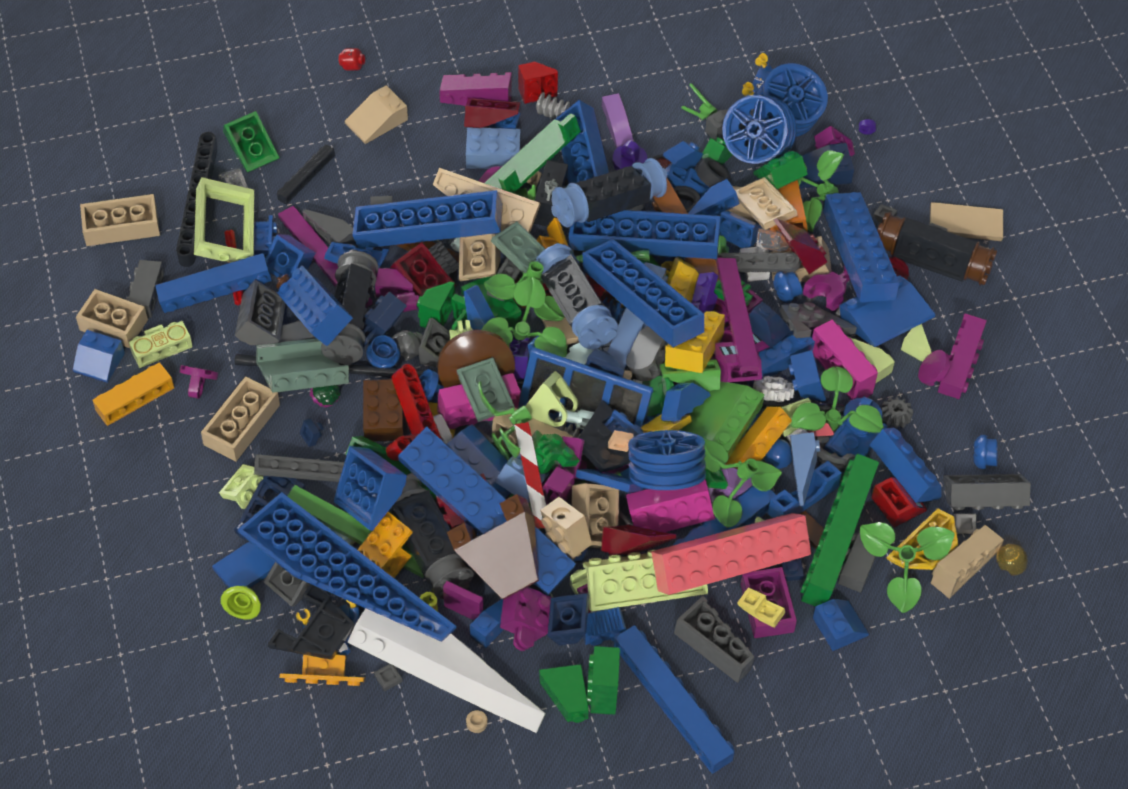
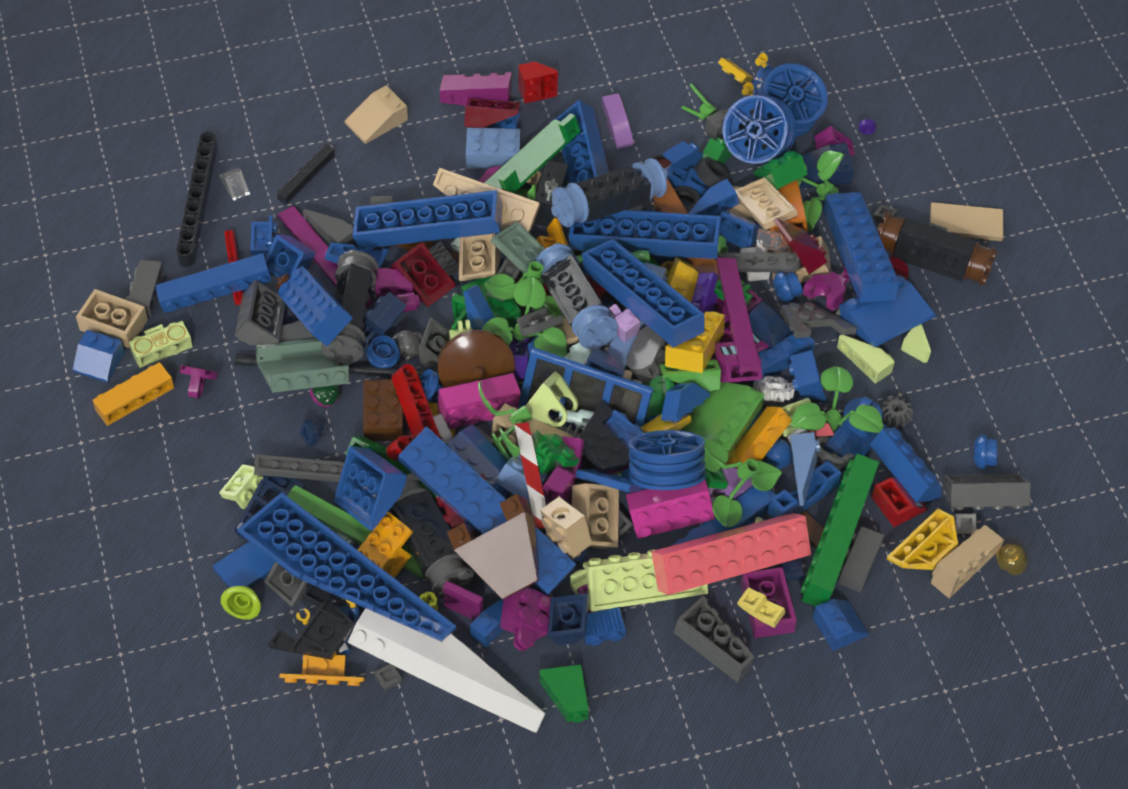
tan brick [80,194,160,246] -> none
yellowish green door [194,177,254,263] -> none
tan brick [201,376,280,461] -> none
green slope [223,111,279,173] -> none
red head [338,48,365,71] -> none
green slope [417,282,455,328] -> none
sand green tile [457,357,514,422] -> none
tan tile [466,710,487,733] -> none
light grey piece [536,92,570,119] -> none
green brick [587,646,620,715] -> none
dark red slope [601,524,676,556] -> none
light nougat plate [608,430,634,452] -> none
dark purple tile [612,140,647,170] -> none
blue brick [614,625,734,774] -> none
dark pink brick [812,320,878,400] -> none
bright green plant [860,522,955,613] -> none
magenta tile [918,350,951,386] -> none
magenta wedge [938,313,987,399] -> none
none -> dark grey bracket [517,308,564,336]
none -> lavender brick [609,304,640,343]
none -> yellow plate [718,57,754,84]

